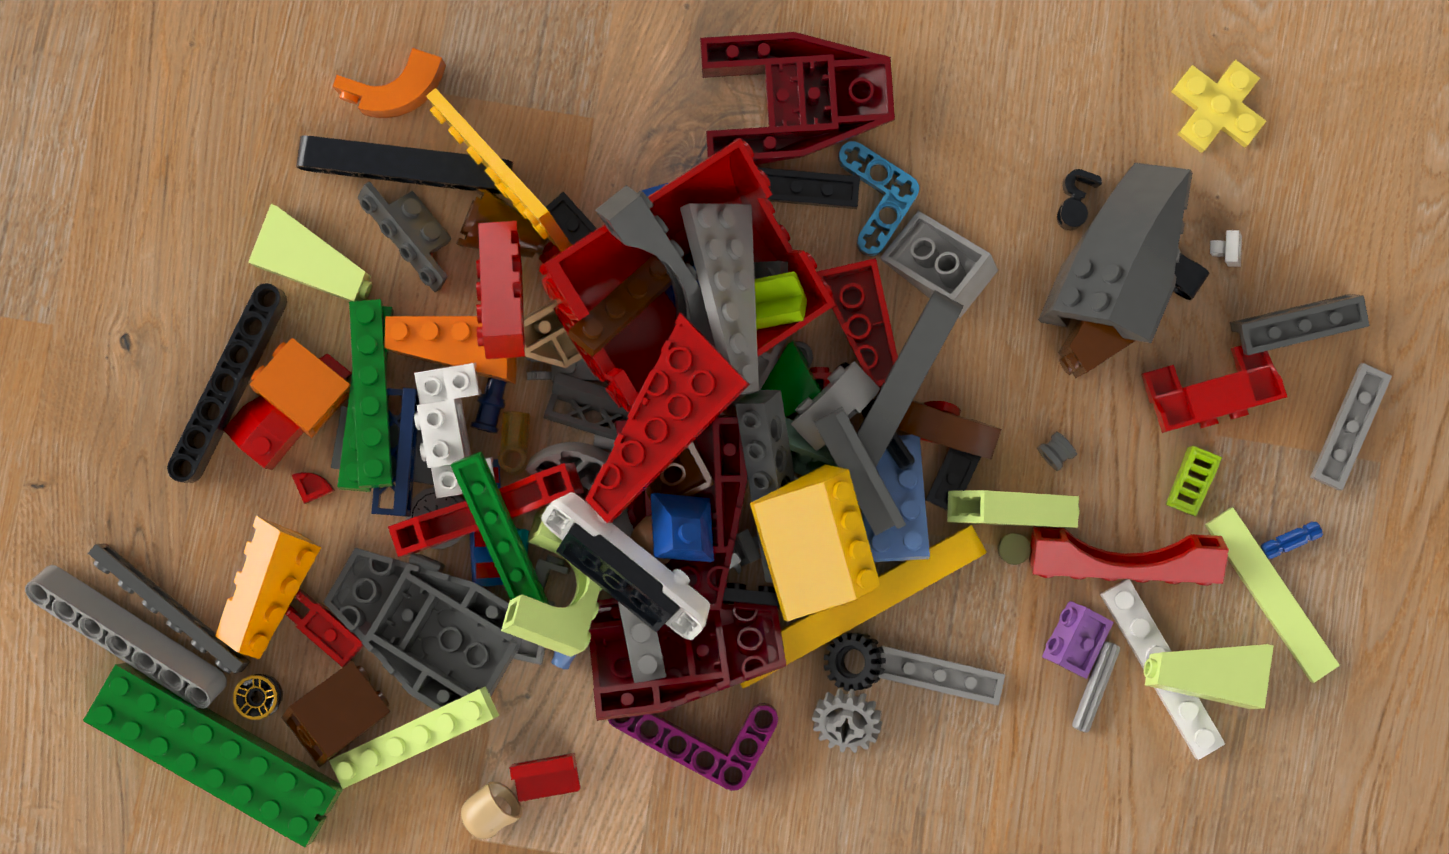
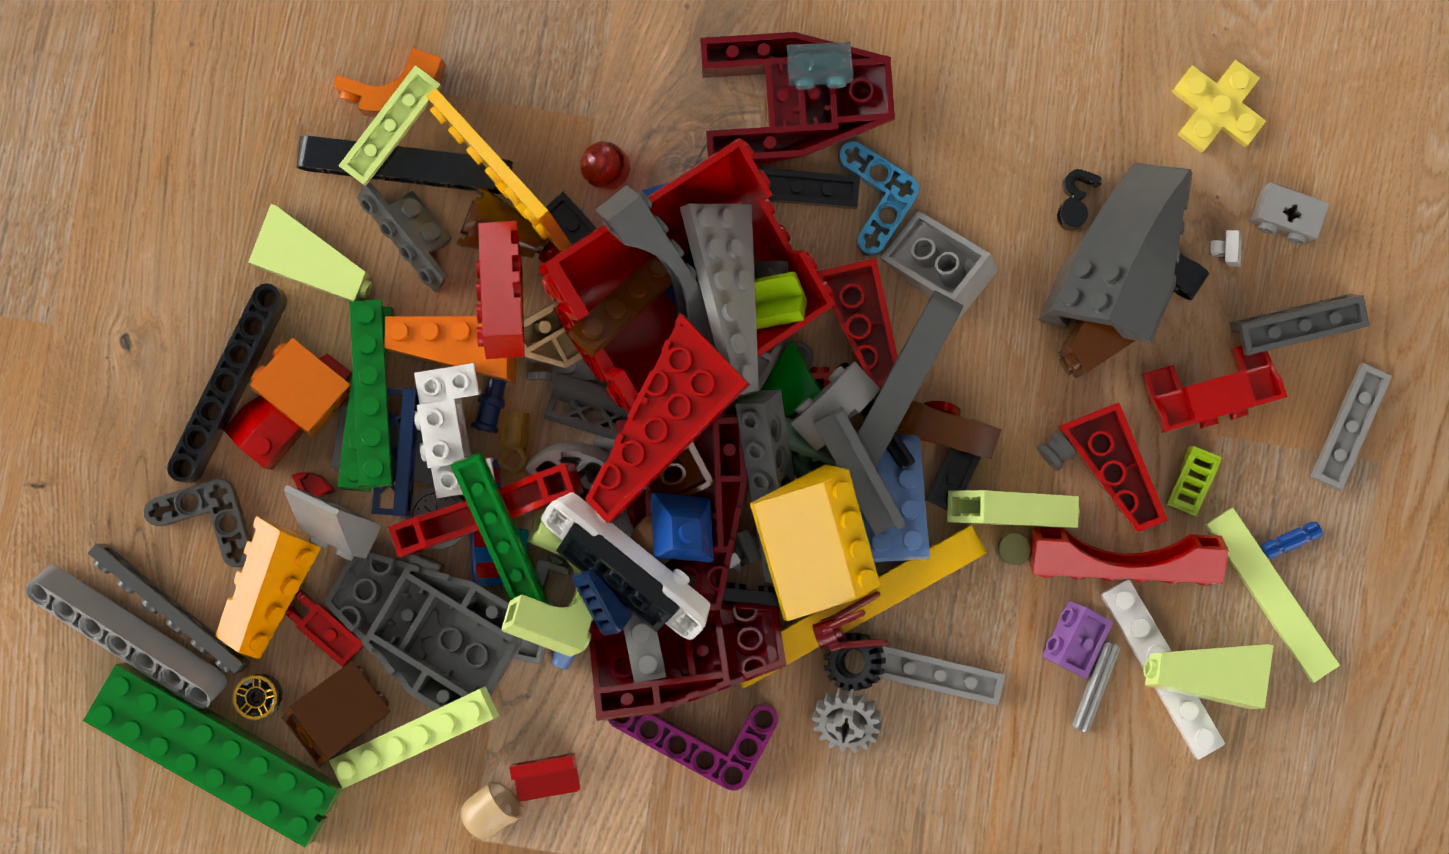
none -> dark grey beam [144,479,251,567]
none -> light grey slope [284,485,382,561]
none -> yellowish green plate [338,65,442,186]
none -> dark blue slope [571,569,633,636]
none -> clear red hair [580,141,631,190]
none -> clear light blue bracket [787,42,853,90]
none -> dark red plant [812,591,888,652]
none -> red wedge [1058,402,1168,532]
none -> light grey brick [1249,182,1330,245]

